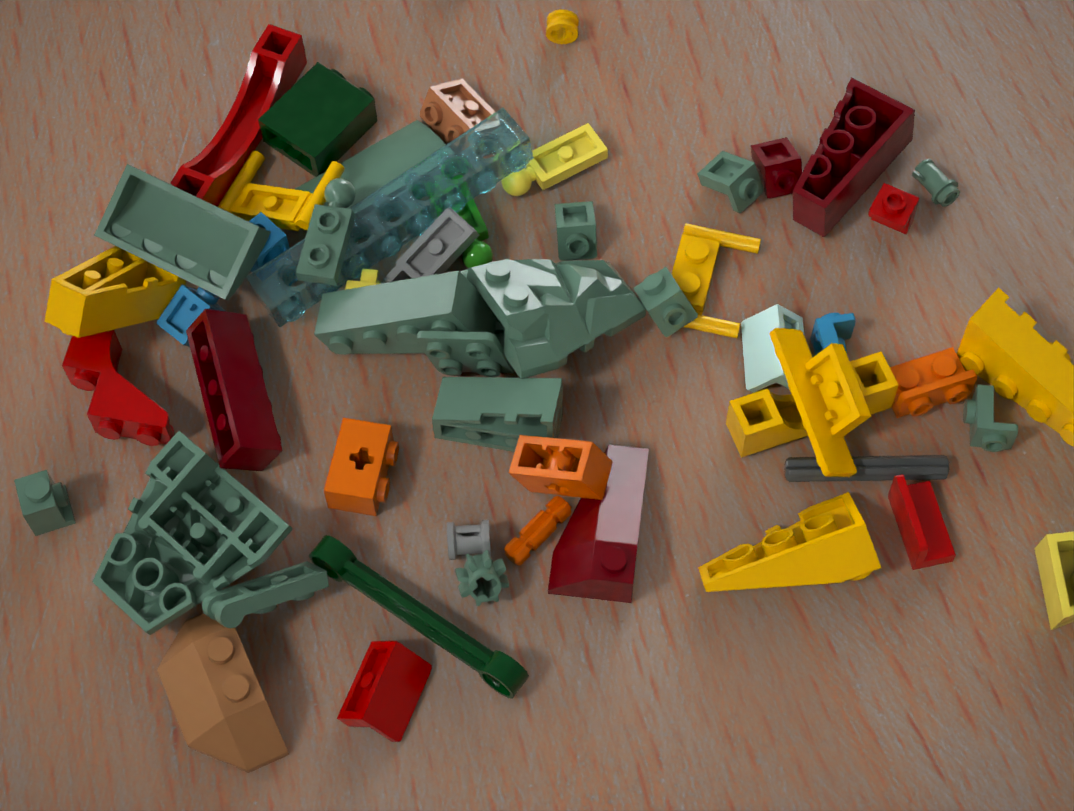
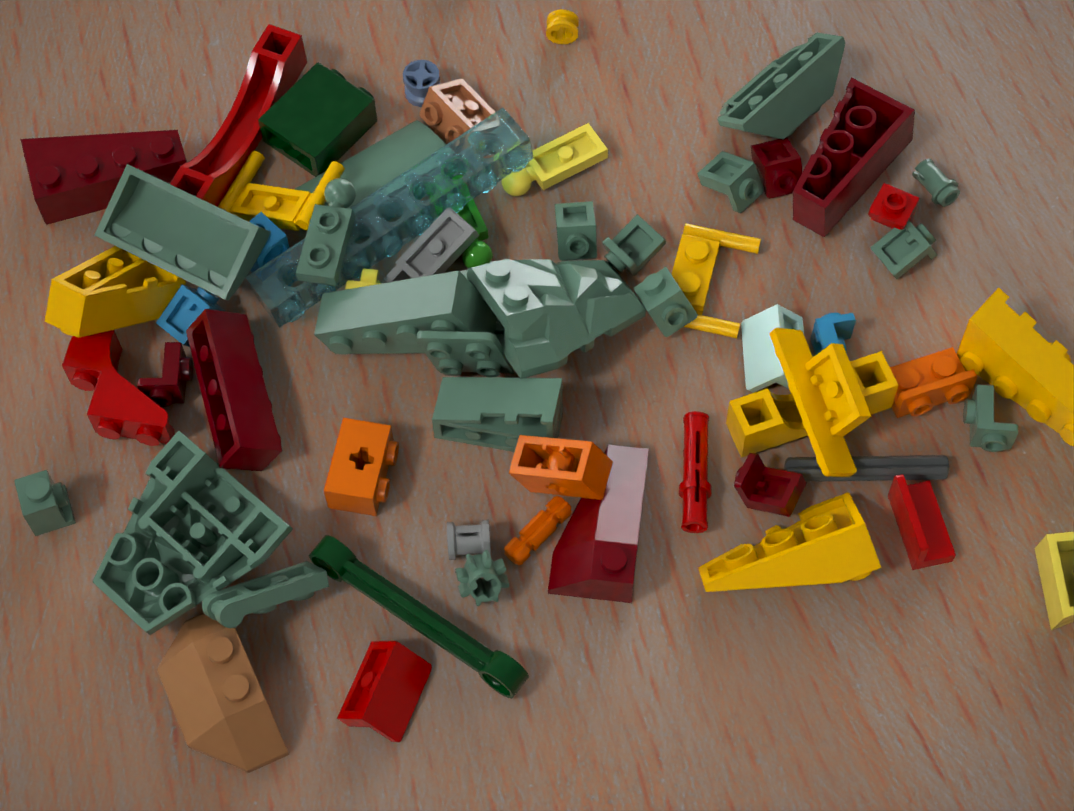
none -> dark red wedge [20,130,187,225]
none -> dark red bracket [137,342,193,407]
none -> sand blue wheel [403,60,440,107]
none -> sand green bracket [602,214,666,276]
none -> red pin [679,411,712,533]
none -> sand green wedge [717,32,846,140]
none -> dark red bracket [734,453,807,517]
none -> sand green bracket [870,221,937,279]

